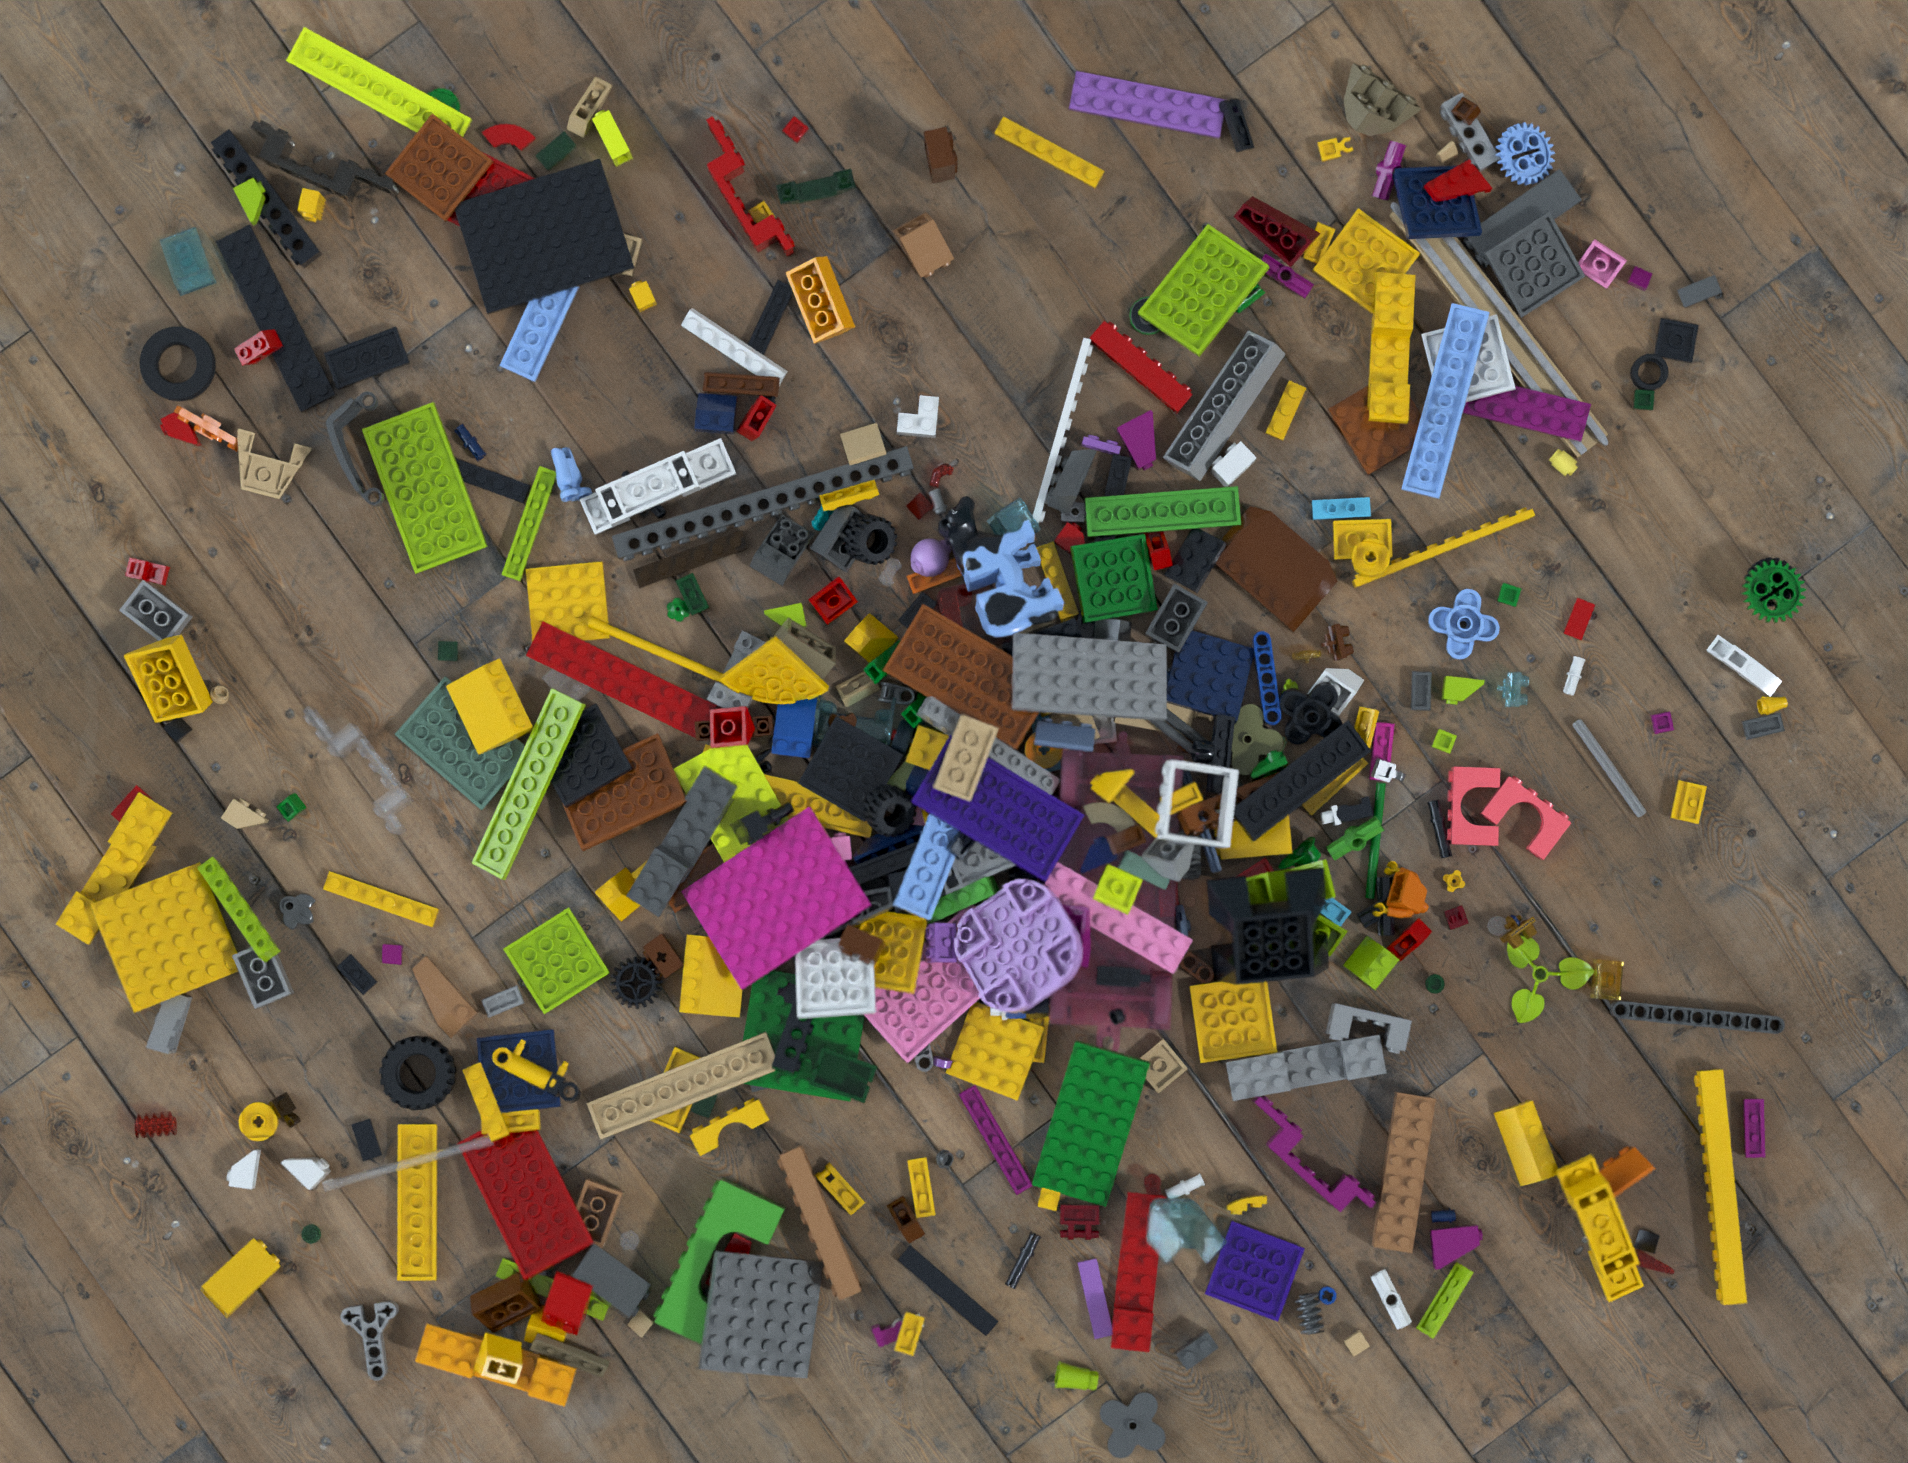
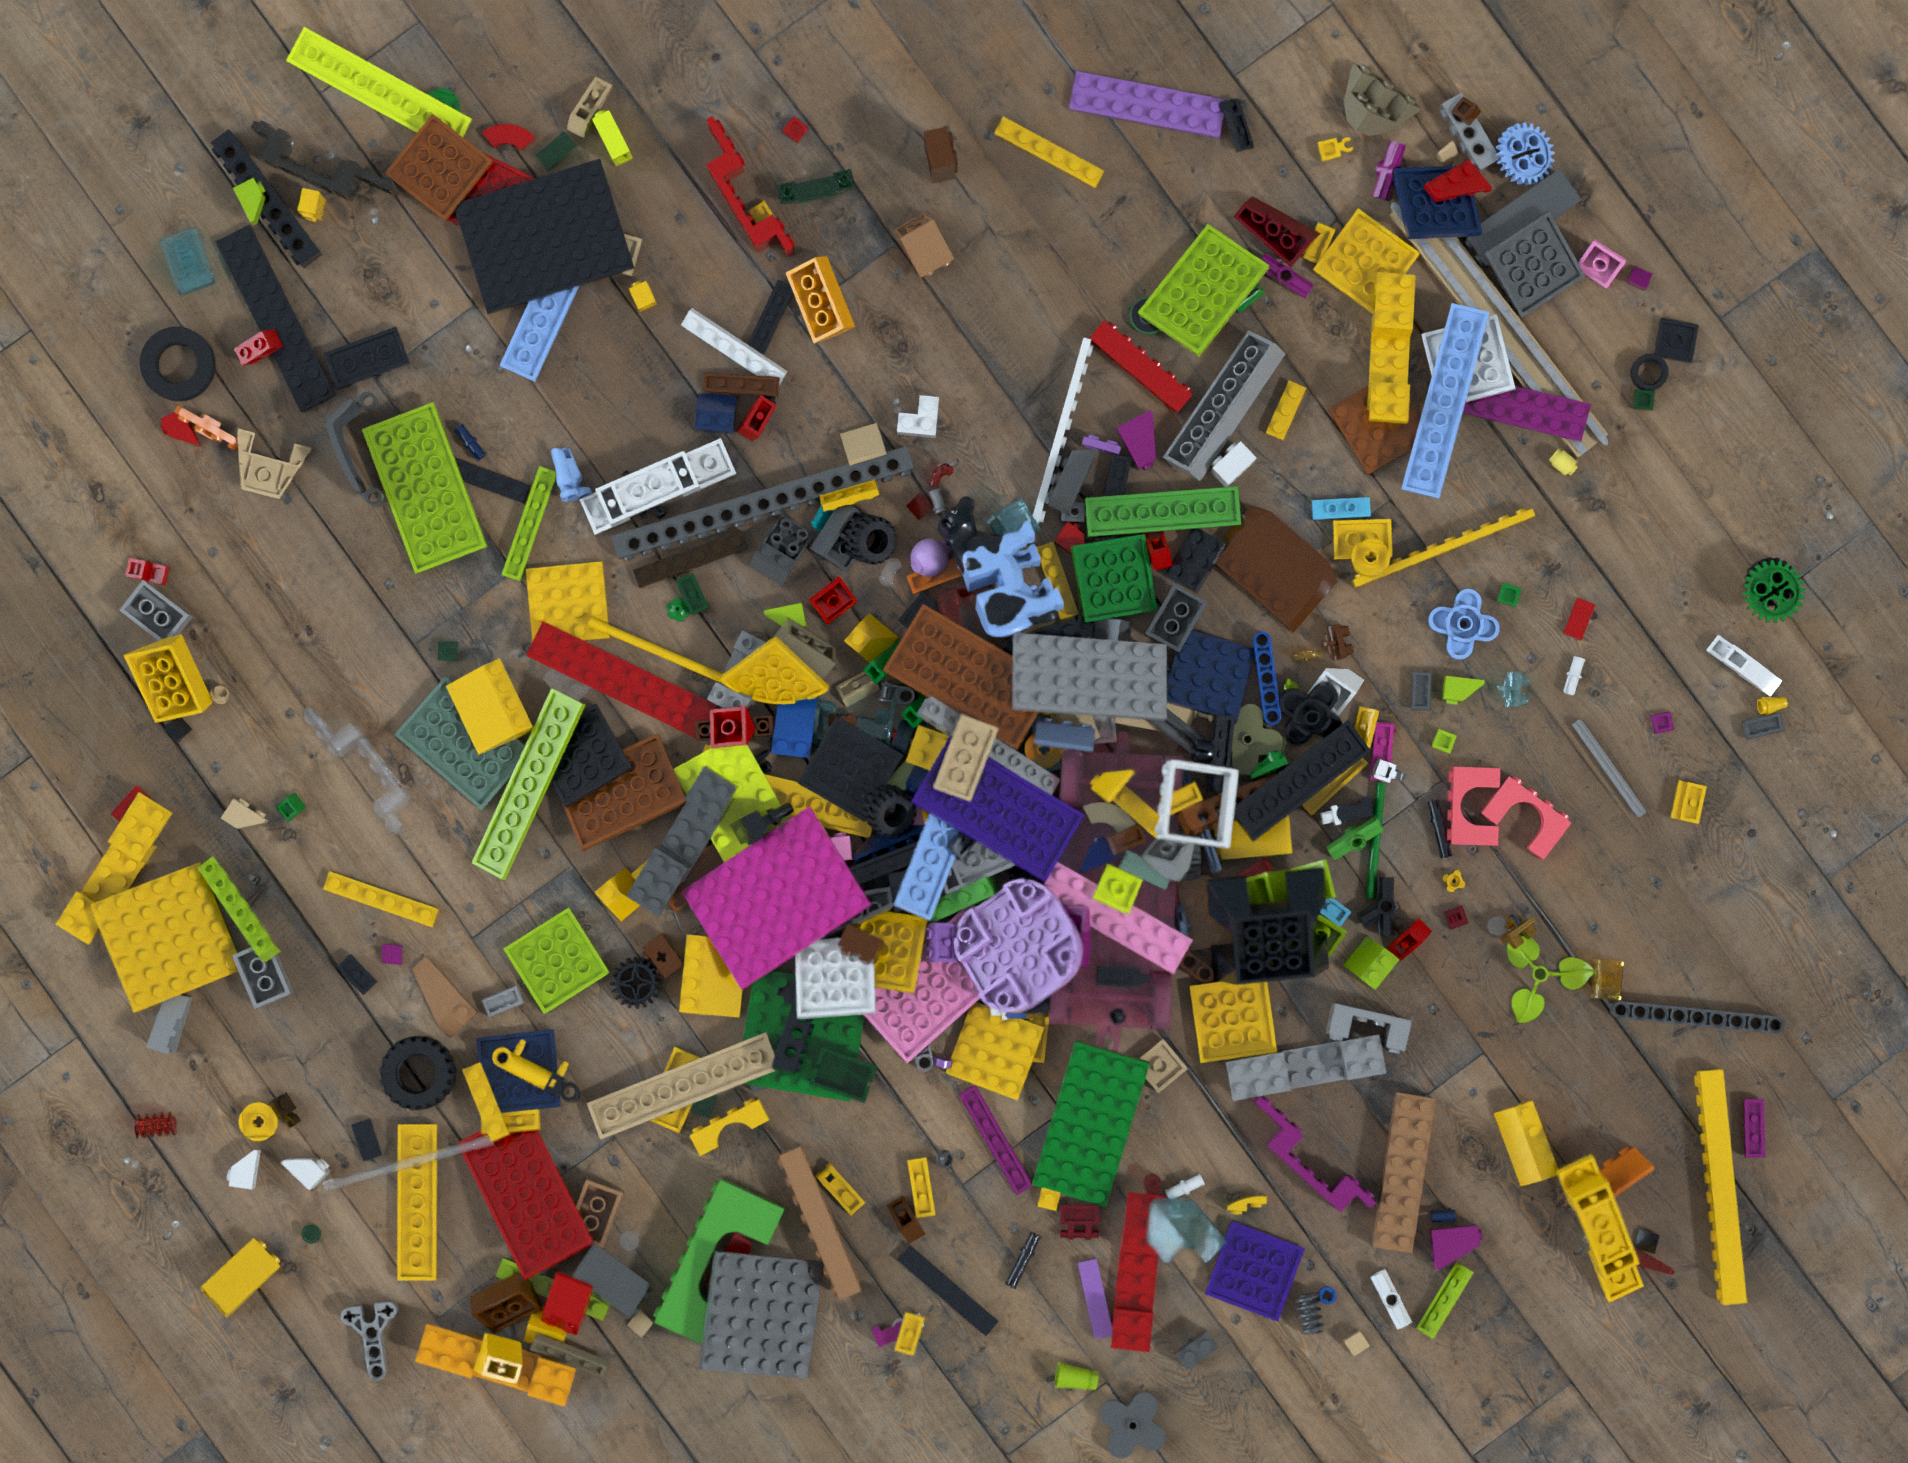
dark grey plate [279,894,316,930] -> none
green piece [1279,836,1321,869] -> none
orange torso [1372,861,1429,918] -> none
dark green plate [1425,974,1445,994] -> none
dark grey slope [1677,275,1723,308] -> none

